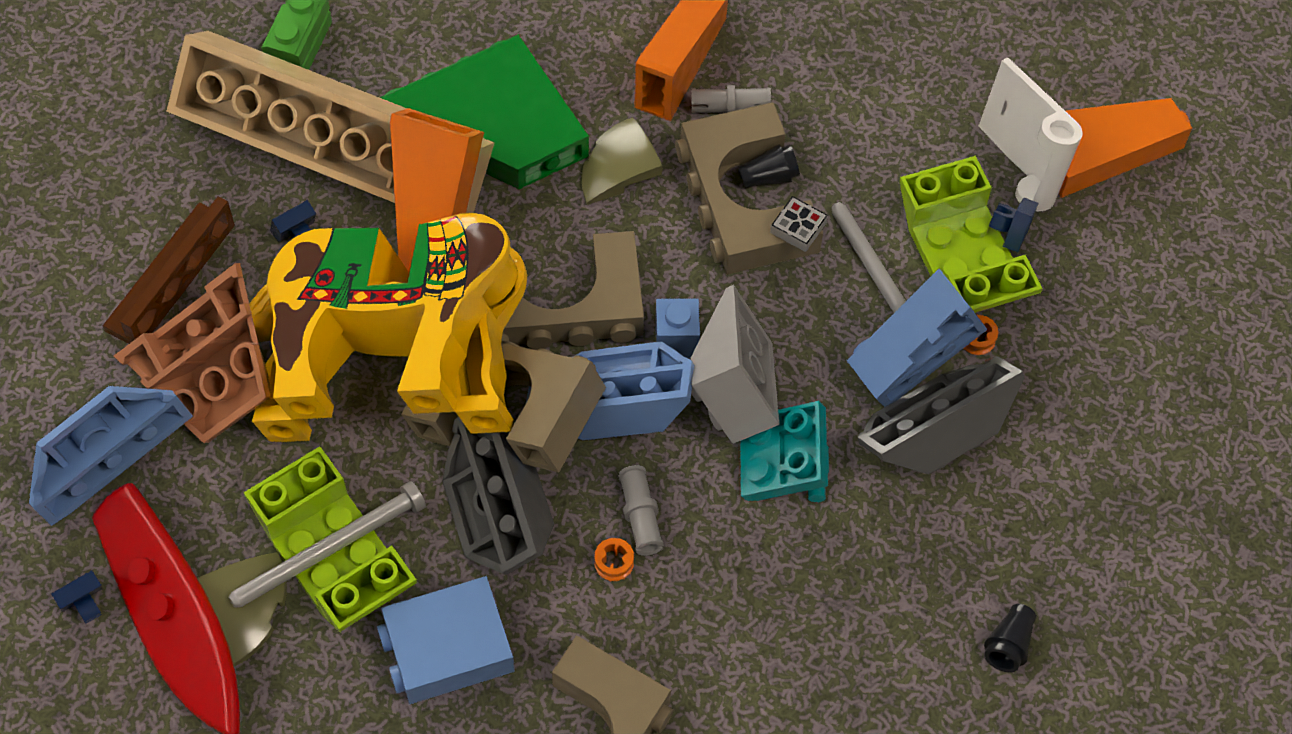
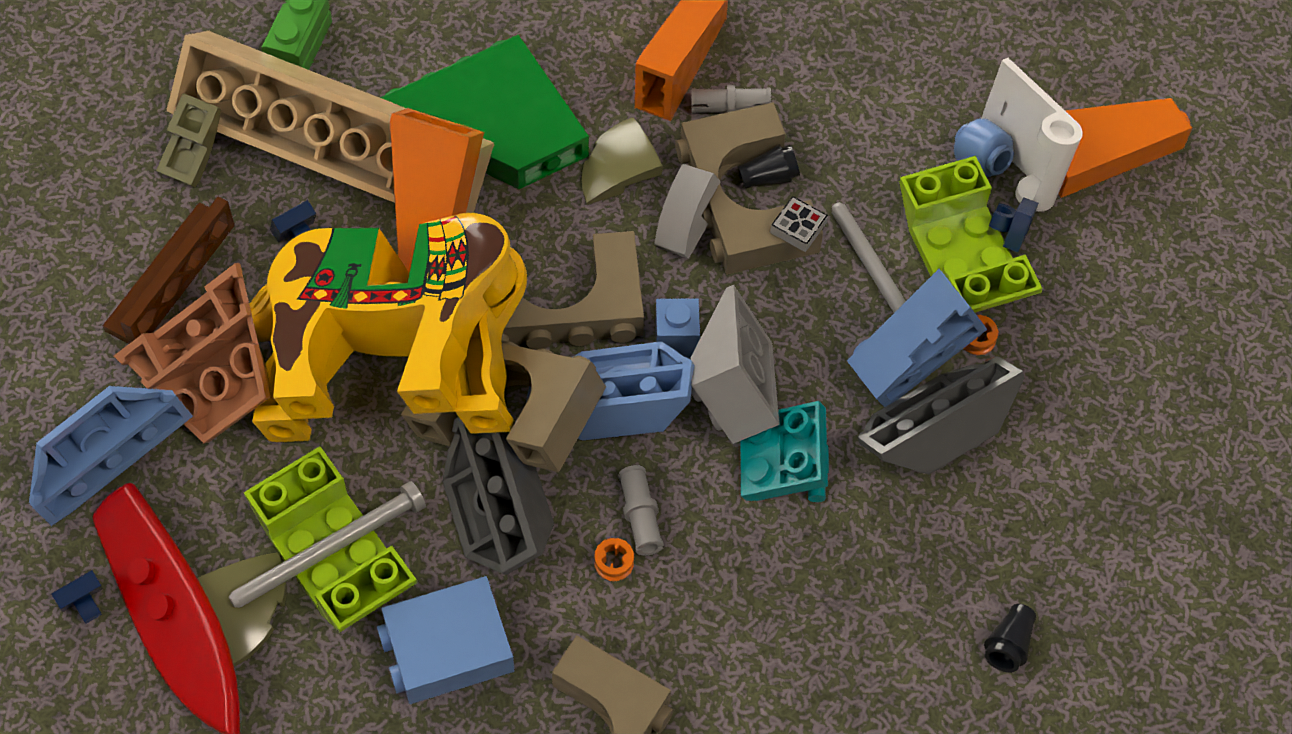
none -> olive slope [156,93,221,187]
none -> light grey slope [654,164,721,259]
none -> medium blue head [954,118,1014,177]

